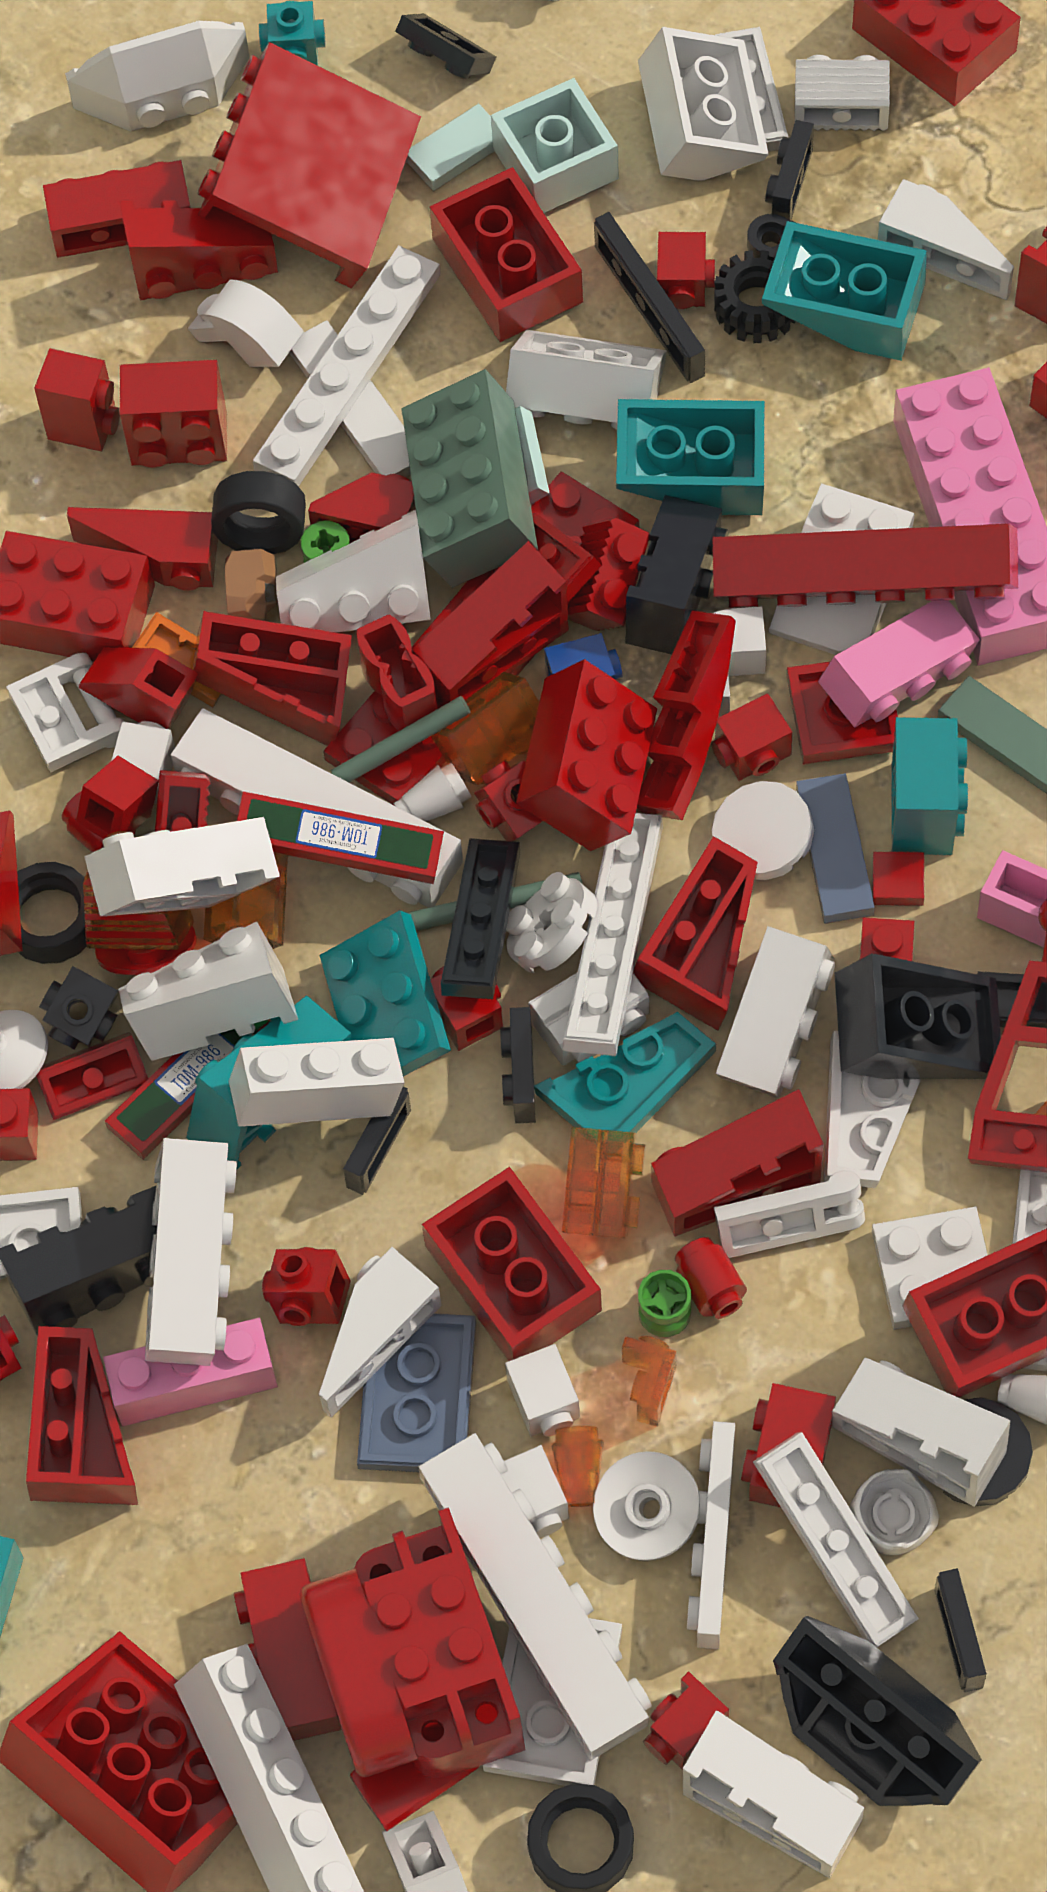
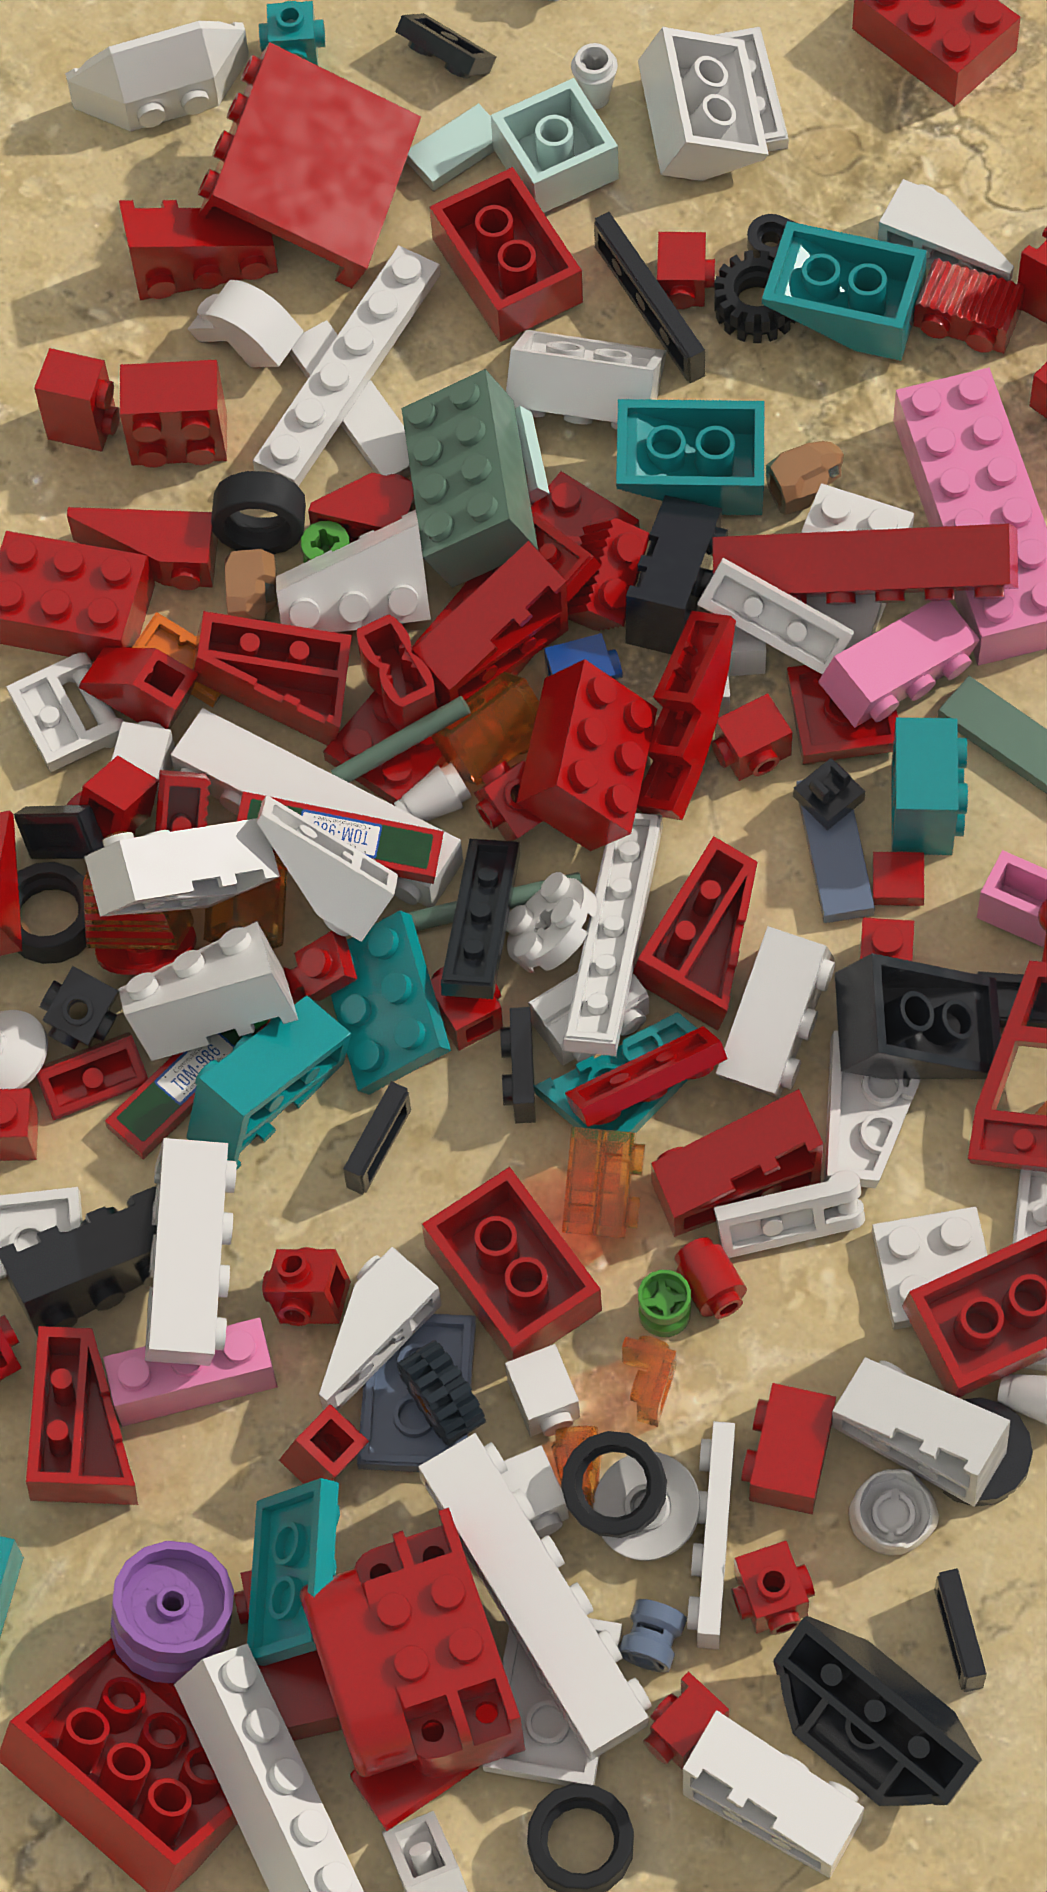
red brick [43,160,191,258] -> none
white brick [229,1038,405,1127] -> none
white tile [712,781,814,881] -> none
white tile [753,1432,919,1647] -> none
black plate [765,120,814,220] -> none
white brick [795,55,890,131] -> none
none -> black tile [14,805,104,859]
none -> medium lavender wheel [110,1541,234,1684]
none -> teal plate [247,1478,340,1666]
none -> white slope [256,795,398,942]
none -> red brick [279,1404,369,1484]
none -> red plate [283,931,357,1005]
none -> black wheel [397,1340,486,1446]
none -> black tyre [561,1431,667,1538]
none -> red plate [565,1026,728,1127]
none -> white cone [571,43,618,109]
none -> sand blue wheel [619,1599,687,1673]
none -> white plate [697,558,854,675]
none -> red brick [731,1541,815,1635]
none -> medium nougat rock [766,441,844,515]
none -> black tile [793,758,865,830]
none -> red brick [913,258,1025,354]

